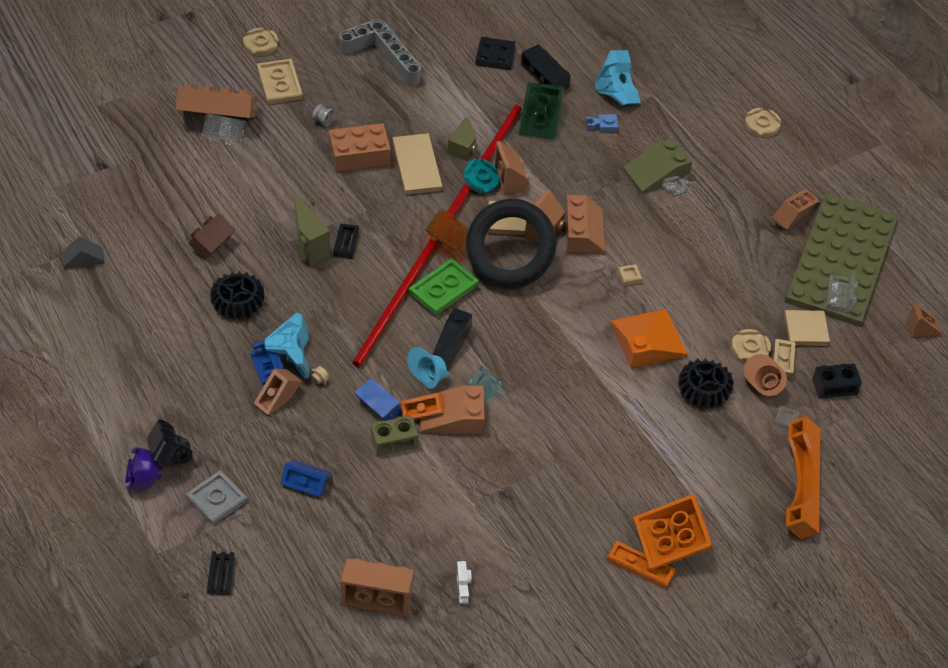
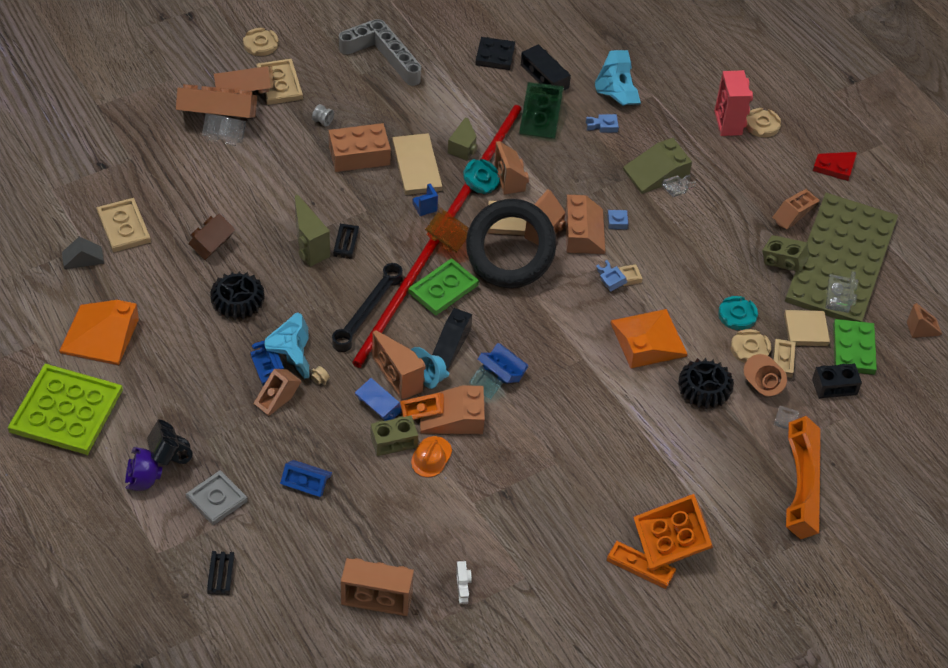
none -> lime plate [8,364,123,455]
none -> orange slope [59,300,139,365]
none -> tan tile [96,198,151,253]
none -> nougat slope [214,66,273,94]
none -> black piece [332,263,403,352]
none -> nougat slope [372,330,426,401]
none -> orange piece [411,436,452,478]
none -> blue panel [412,183,438,216]
none -> blue bracket [477,343,528,384]
none -> medium blue plate [596,260,627,292]
none -> medium blue plate [607,210,628,229]
none -> coral brick [714,70,753,136]
none -> teal tile [718,296,758,330]
none -> olive brick [762,235,810,272]
none -> red wing [813,152,857,181]
none -> bright green plate [833,319,877,375]

